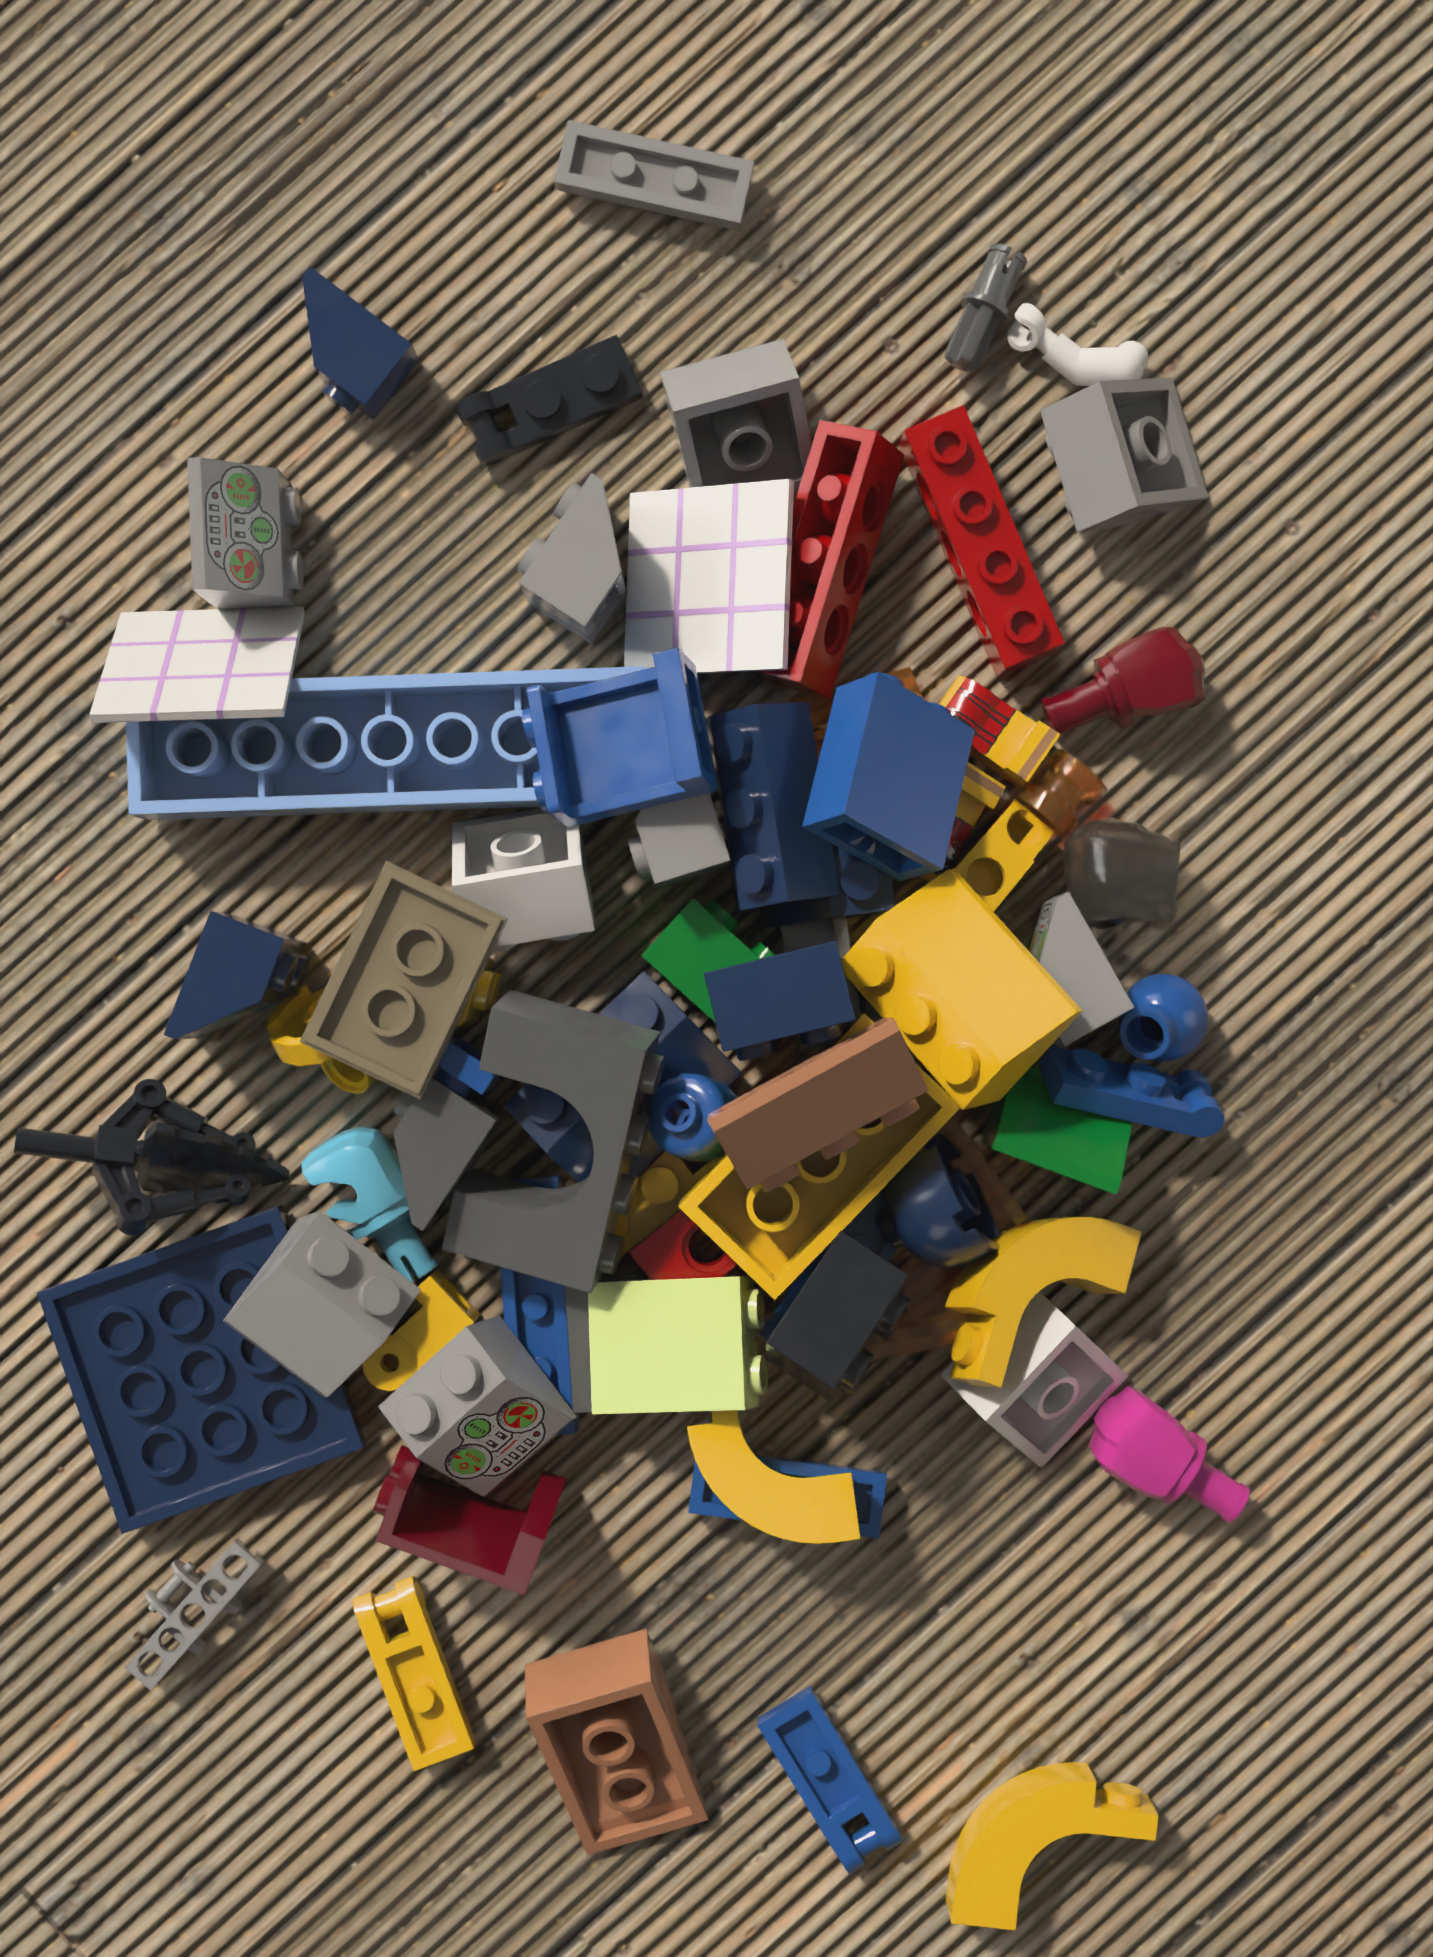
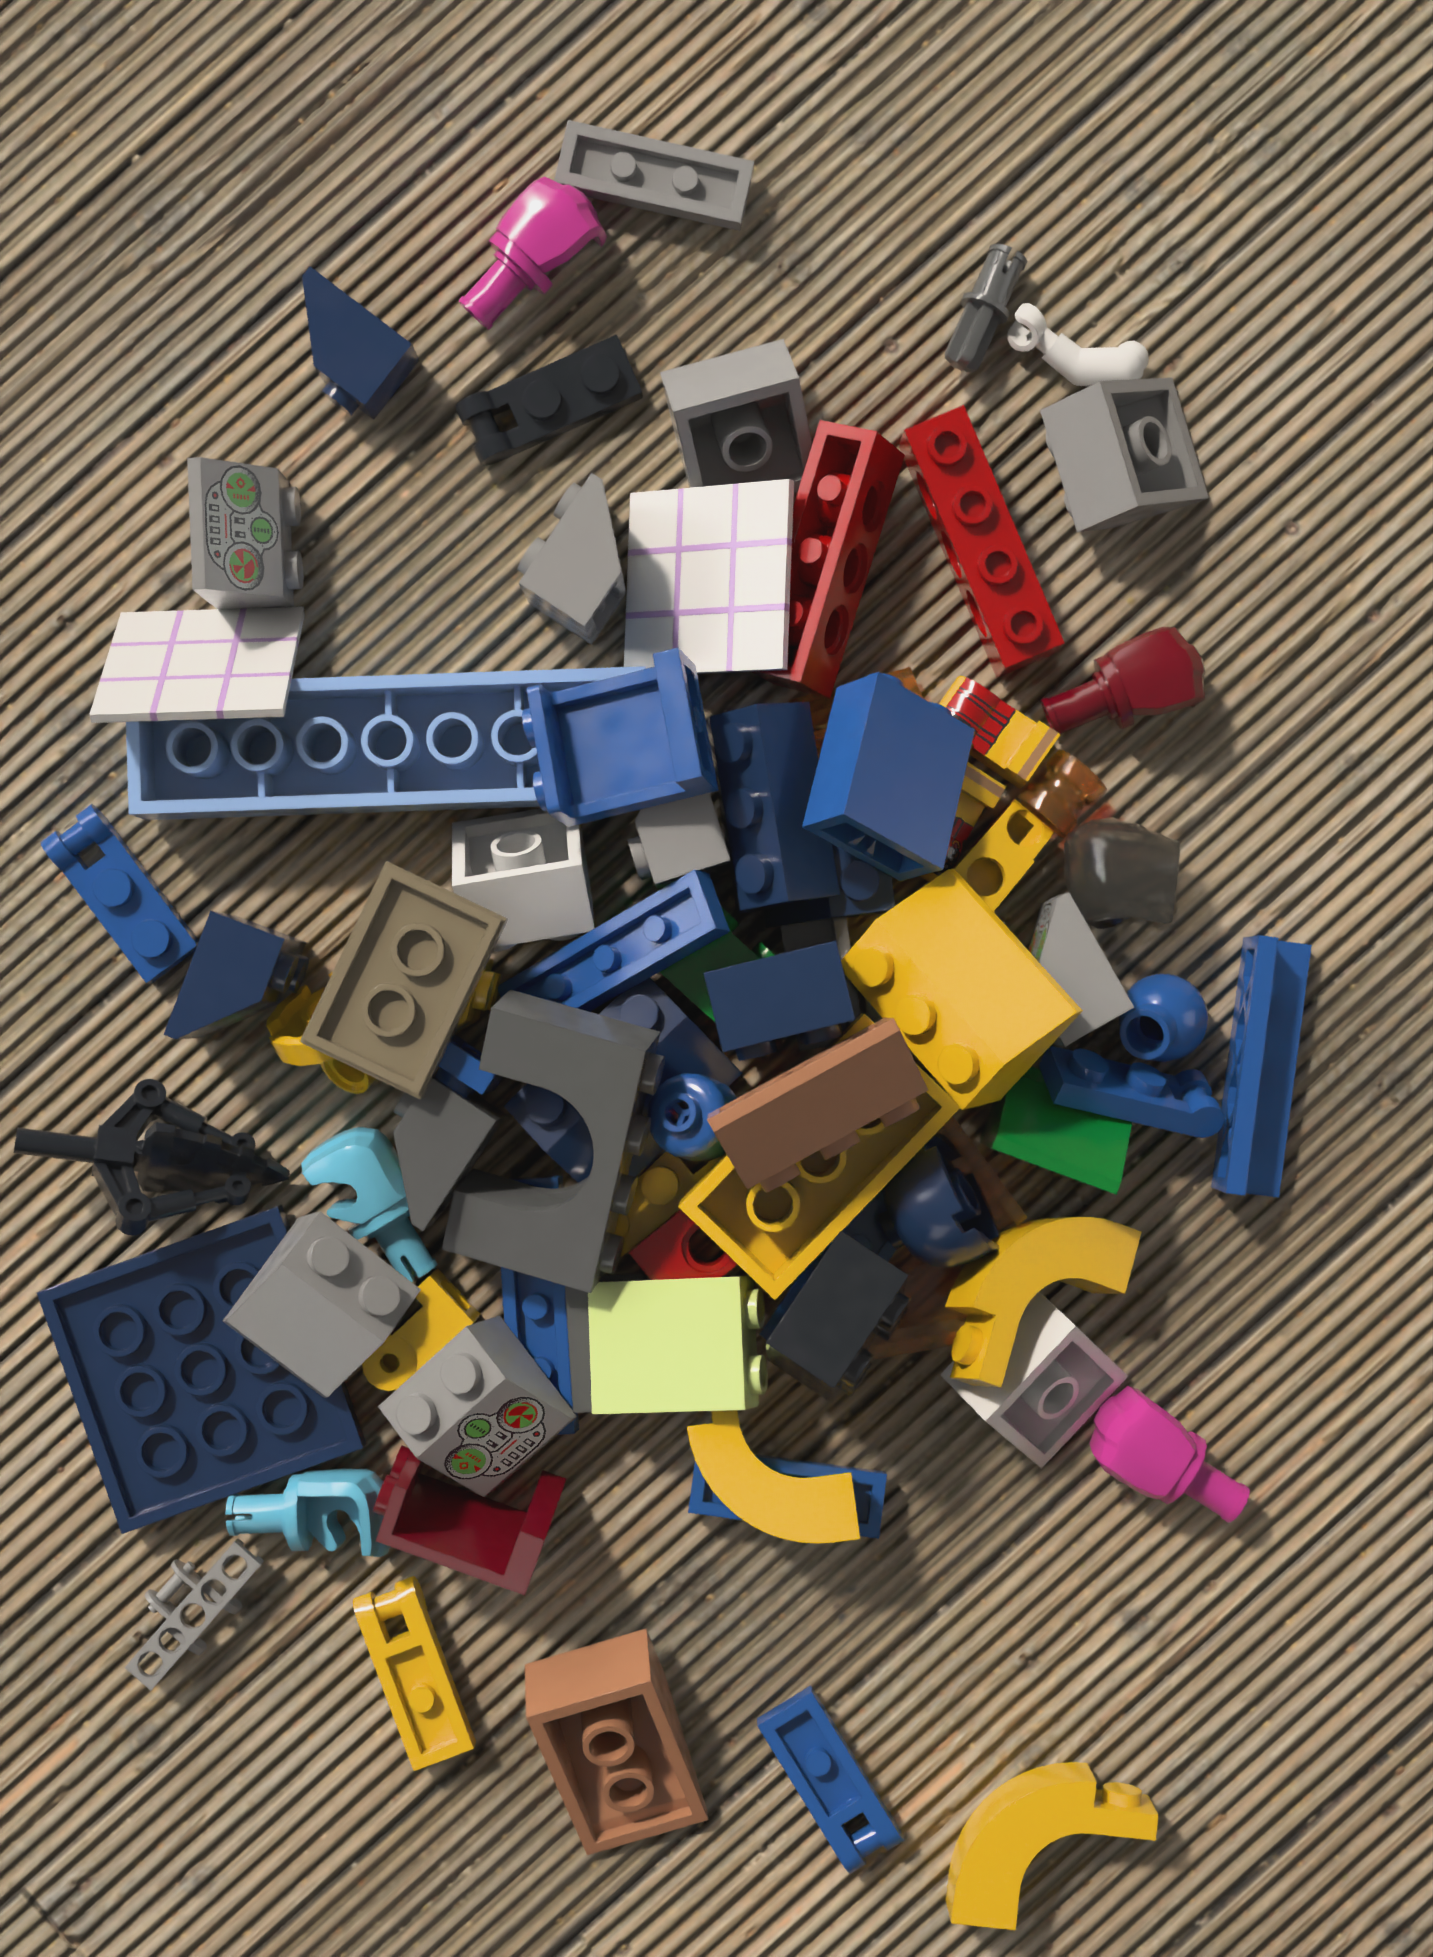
none -> blue plate [40,804,199,984]
none -> medium azure piece [225,1469,390,1557]
none -> dark pink piece [458,177,607,330]
none -> blue plate [498,869,730,1012]
none -> blue fence [1211,935,1312,1198]

